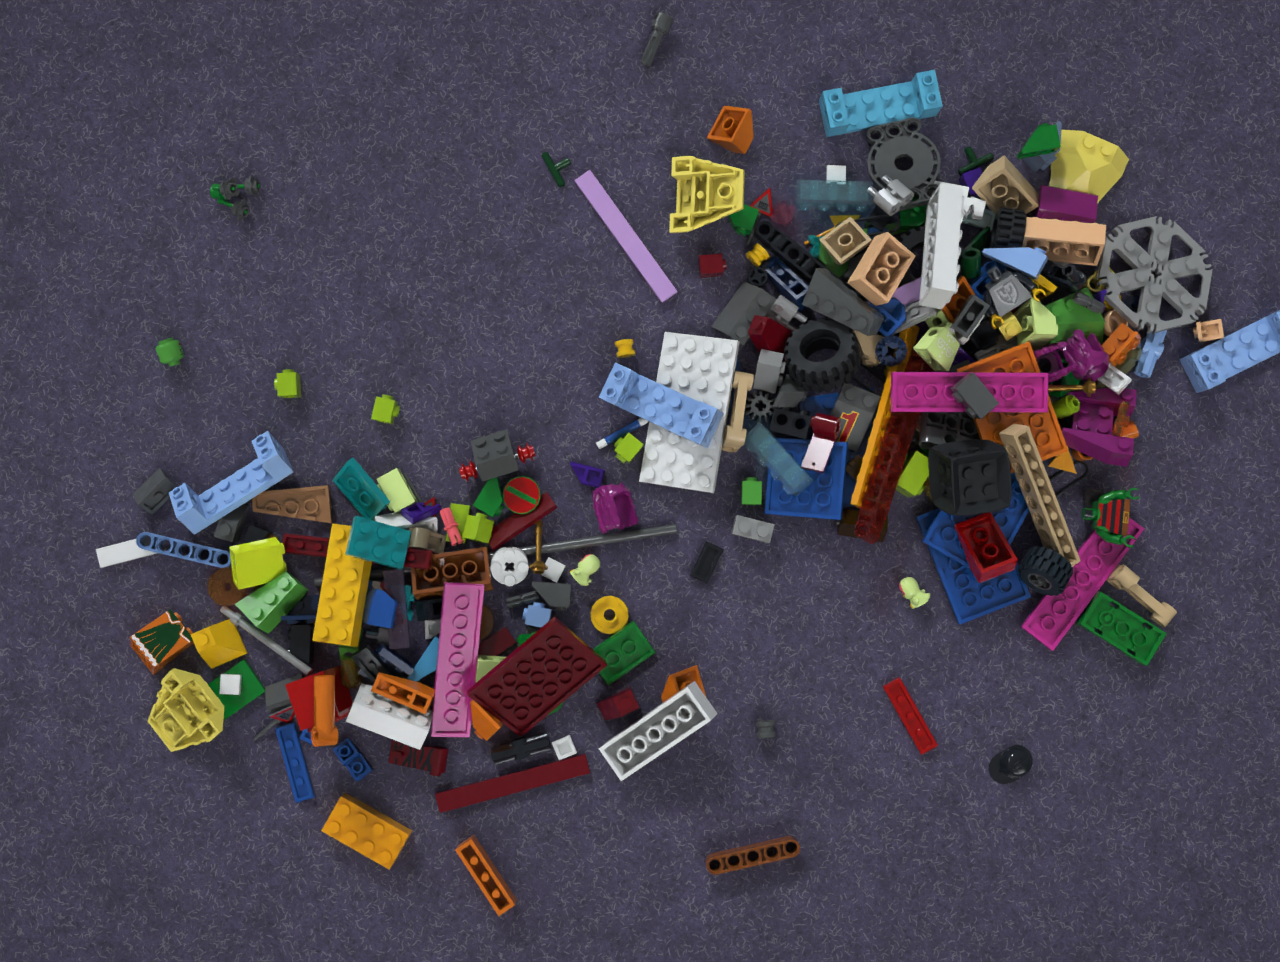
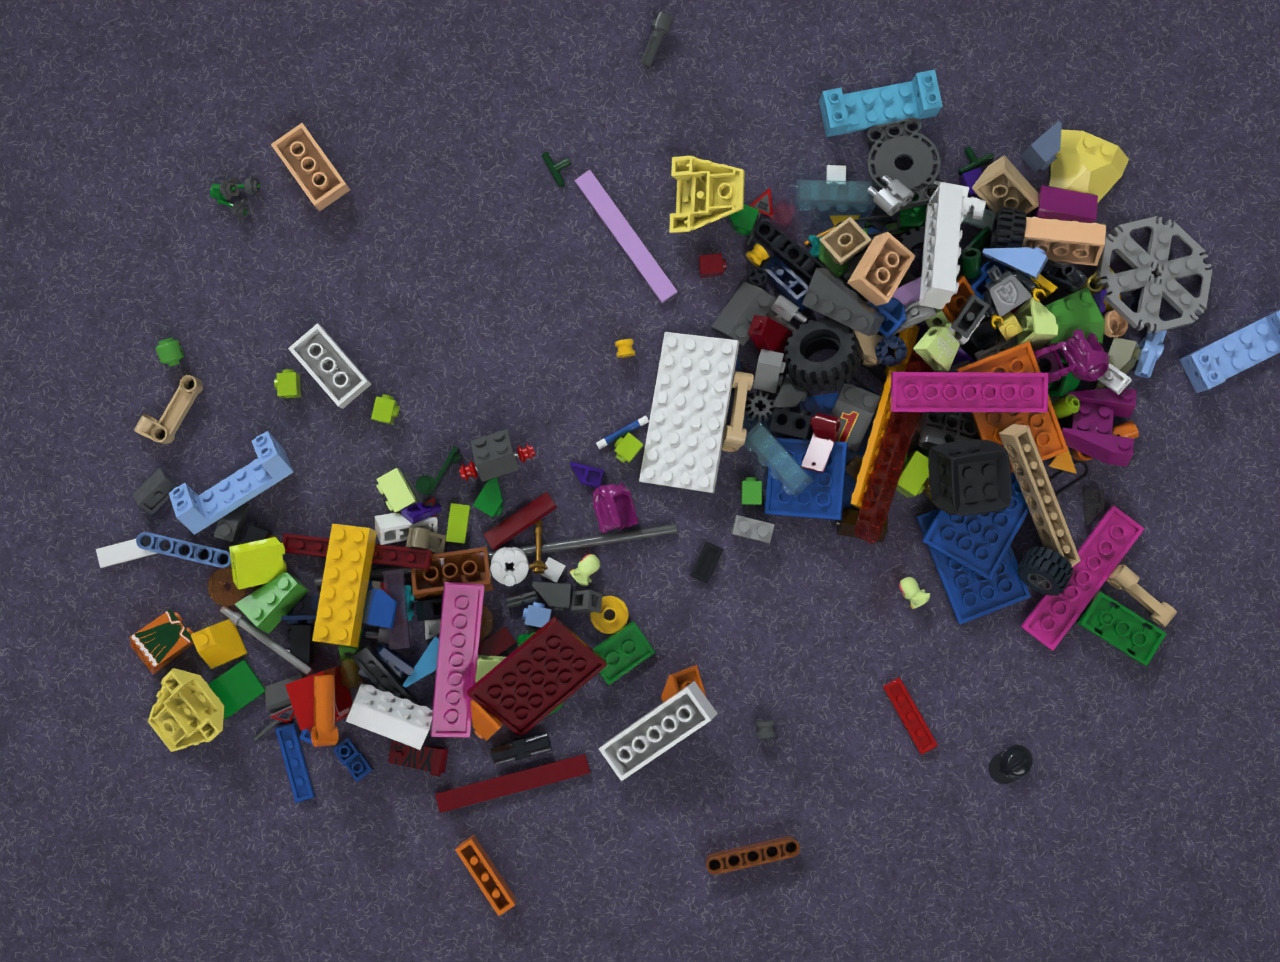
white tile [220,674,242,695] -> none
medium nougat wing [252,485,333,524] -> none
light orange brick [321,792,412,870] -> none
teal plate [332,458,391,520] -> none
teal plate [345,516,411,570] -> none
orange slope [371,672,435,714] -> none
coral axle [440,508,464,546] -> none
lime brick [462,513,494,544] -> none
red piece [503,476,541,514] -> none
white tile [552,735,577,761] -> none
dark red slope [596,686,639,721] -> none
light blue plate [599,362,724,449] -> none
orange slope [707,106,754,154] -> none
dark grey brick [950,373,999,419] -> none
red slope [954,512,1018,583] -> none
green slope [1017,123,1061,160] -> none
pearl gold piece [1048,378,1096,397] -> none
dark grey piece [1073,291,1105,314] -> none
torso [1081,488,1140,548] -> none
orange bracket [1101,323,1141,367] -> none
clear orange plate [1112,401,1131,437] -> none
light nougat bracket [1193,319,1224,342] -> none
none -> tan piece [134,375,203,444]
none -> light nougat brick [271,123,350,212]
none -> white brick [288,323,372,409]
none -> dark green door [415,446,461,495]
none -> dark grey brick [570,590,602,614]

